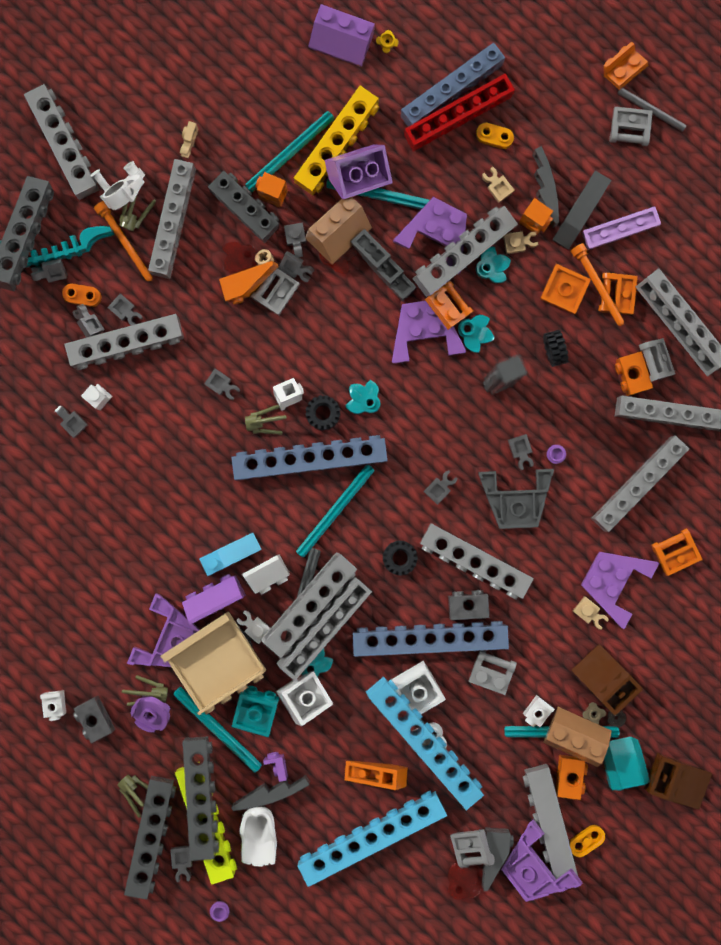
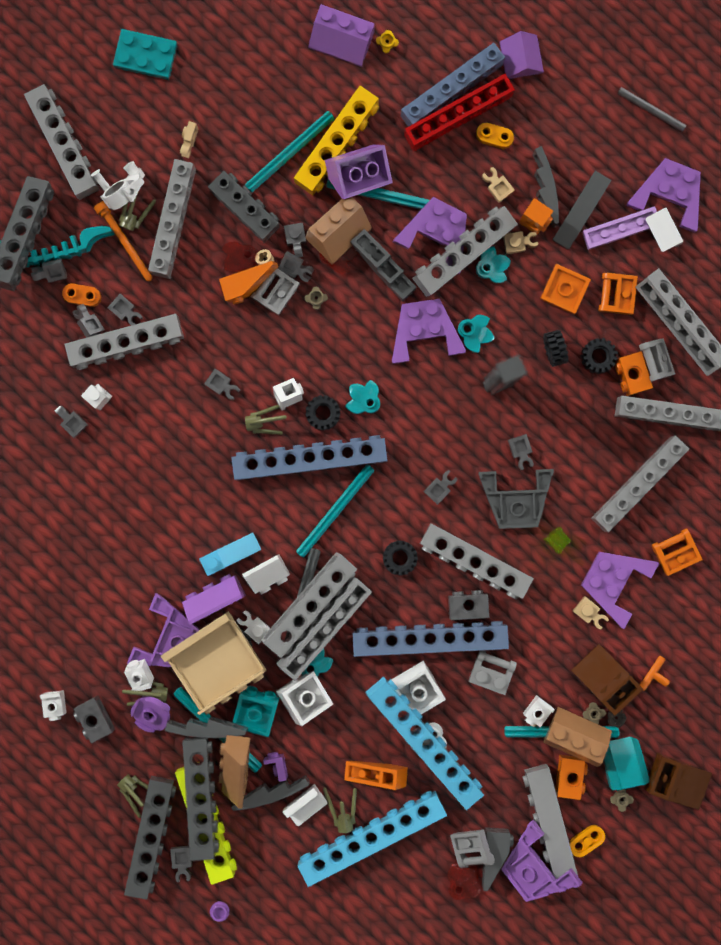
white hair [239,806,277,867] -> none
orange brick [255,172,288,208] -> none
orange plate [425,281,474,330] -> none
medium lavender plate [547,445,566,464] -> none
orange piece [571,243,624,326] -> none
orange bracket [603,42,648,90] -> none
light grey plate [609,107,653,146] -> none
none -> teal plate [113,29,178,80]
none -> white brick [124,659,154,691]
none -> dark grey slope [165,716,248,738]
none -> medium nougat slope [219,735,250,809]
none -> white panel [283,784,327,826]
none -> dark tan plate [305,287,328,310]
none -> olive plant [323,787,357,833]
none -> medium lavender slope [500,31,544,79]
none -> clear neon green panel [543,527,571,554]
none -> black tyre [581,338,618,374]
none -> dark tan plate [610,789,634,812]
none -> medium lavender wing [626,158,701,233]
none -> orange piece [640,656,670,691]
none -> white panel [646,208,683,252]

